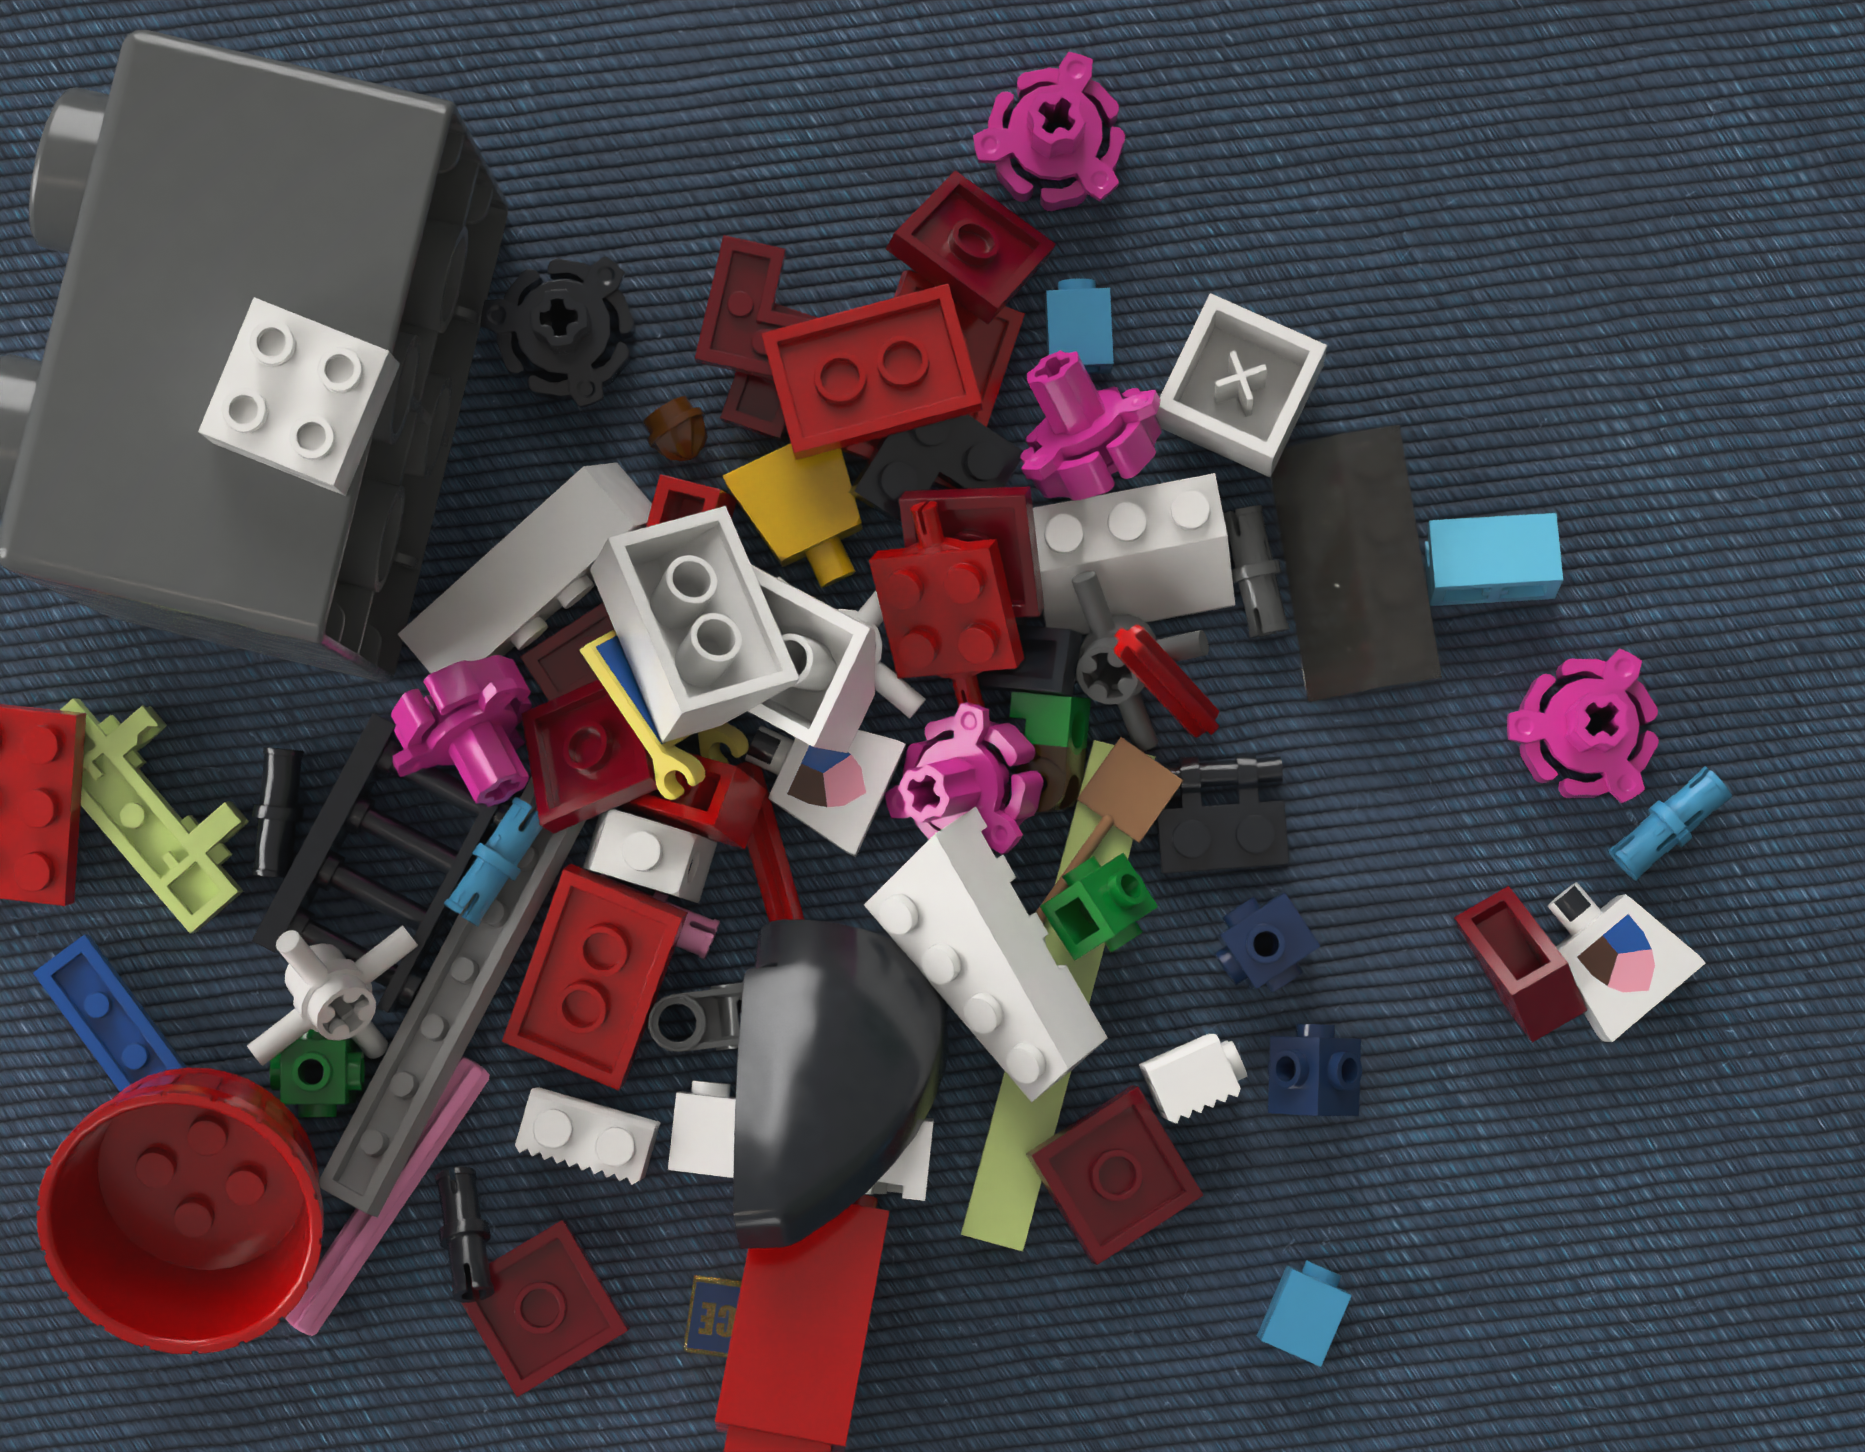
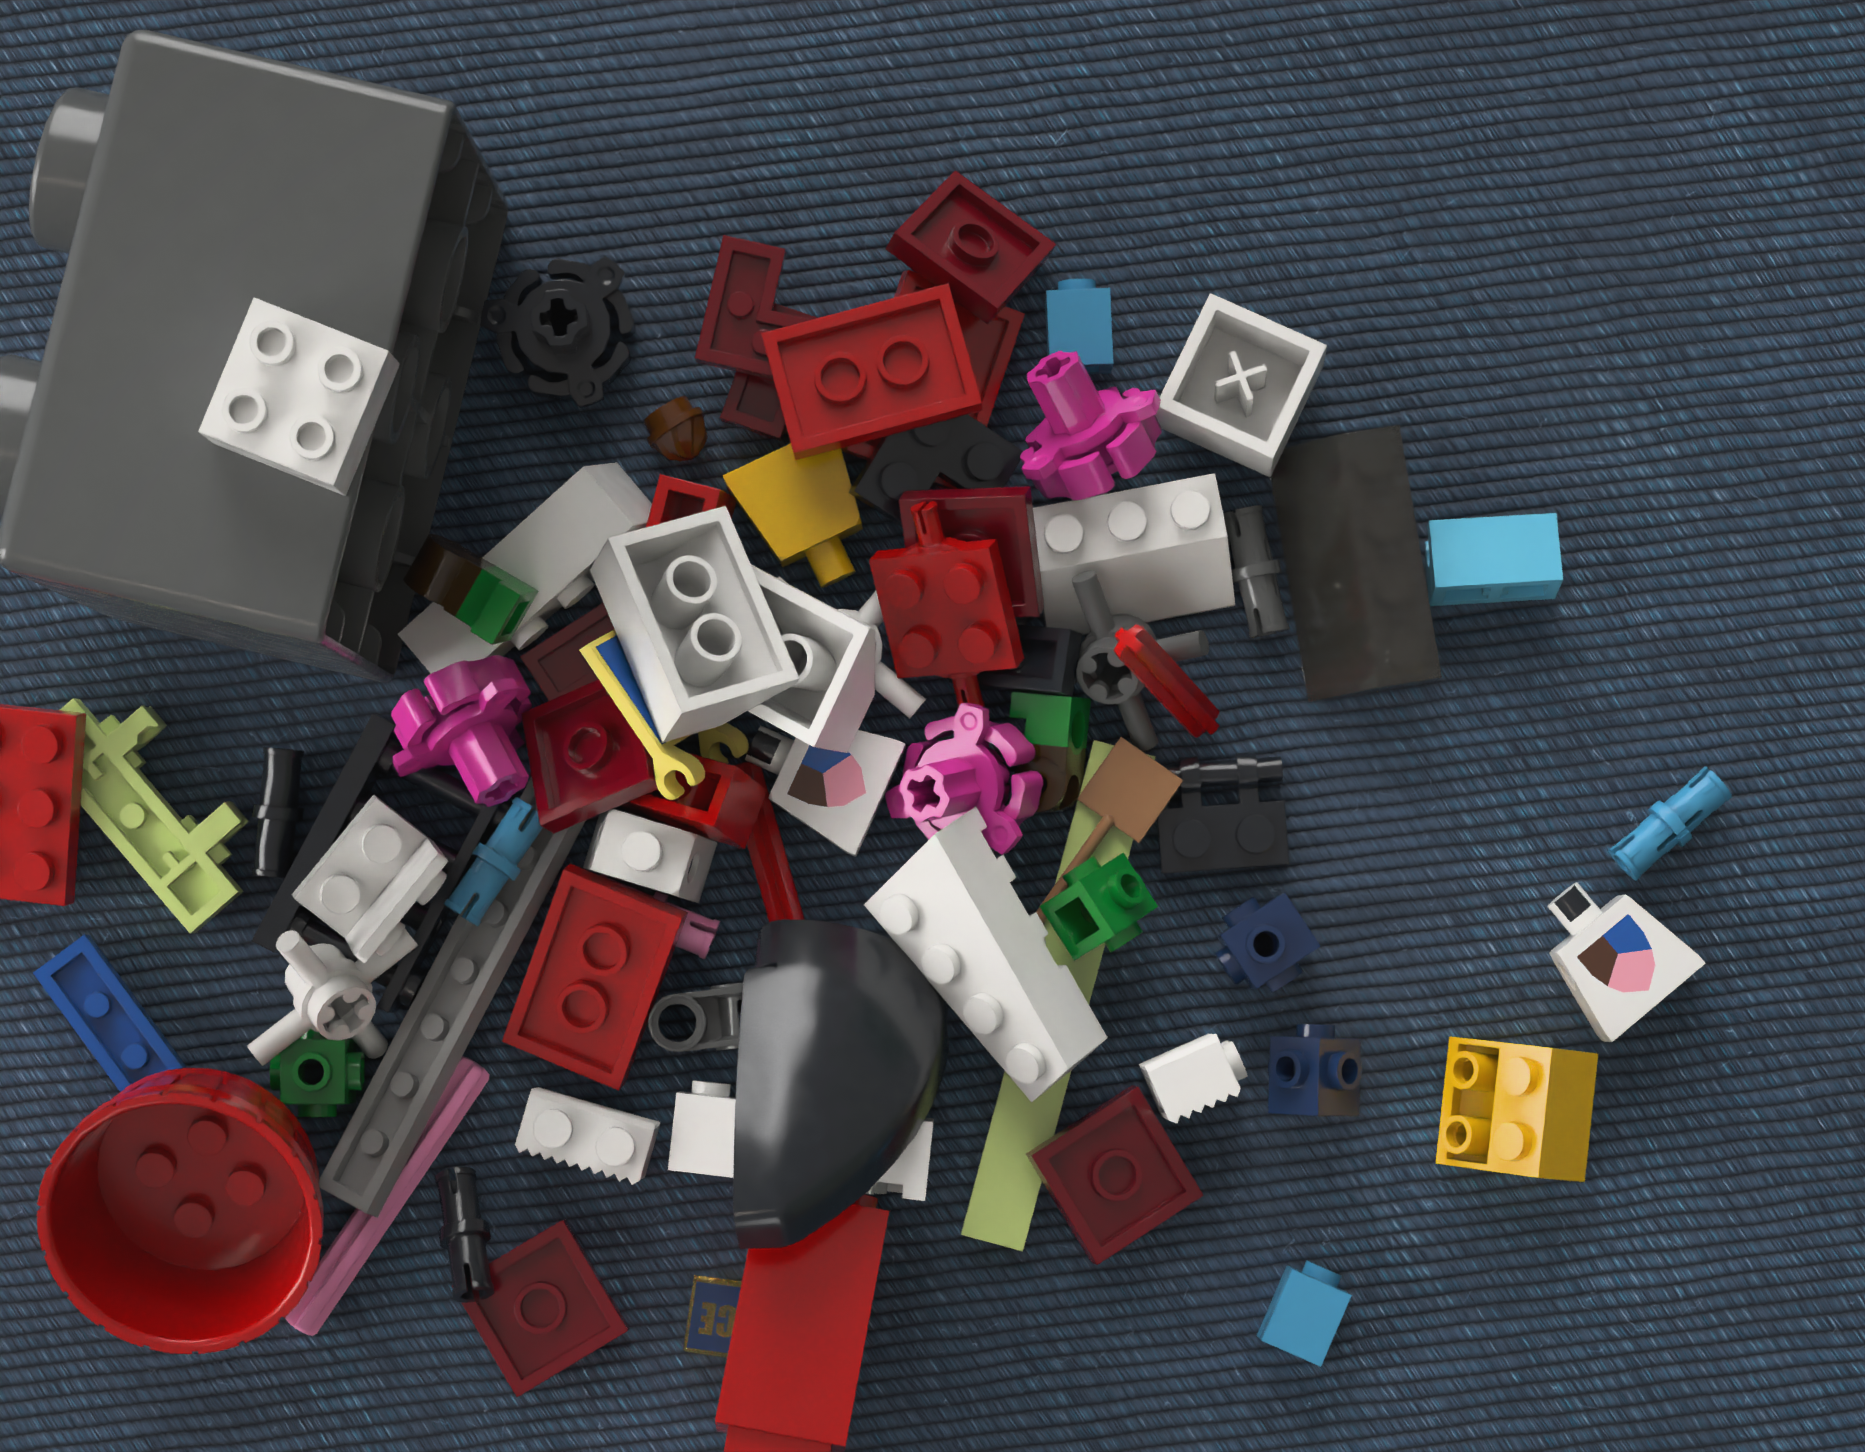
dark pink piece [973,52,1125,211] -> none
dark red slope [1454,886,1587,1043] -> none
dark pink piece [1507,649,1659,803] -> none
none -> white bracket [292,795,448,963]
none -> leg [403,534,539,645]
none -> yellow slope [1435,1036,1598,1182]

